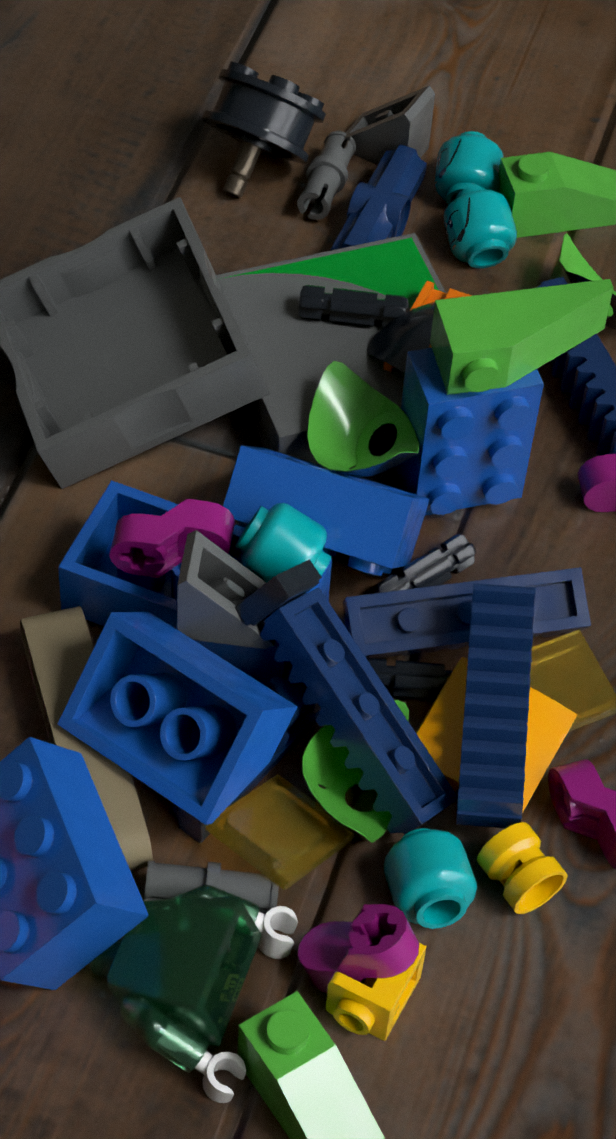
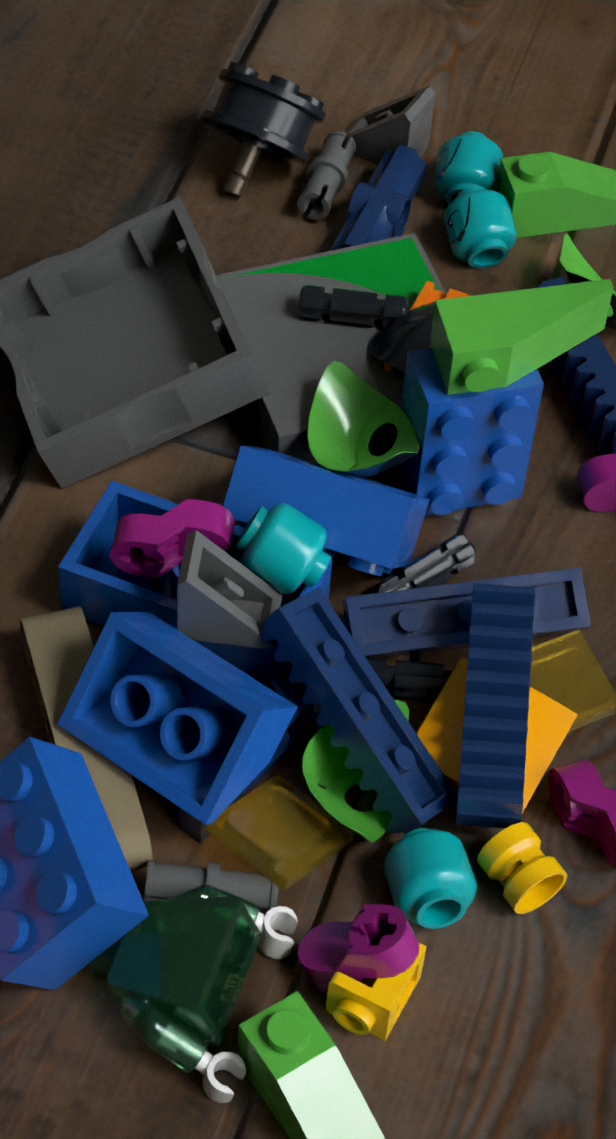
black tile [235,559,322,626] -> none

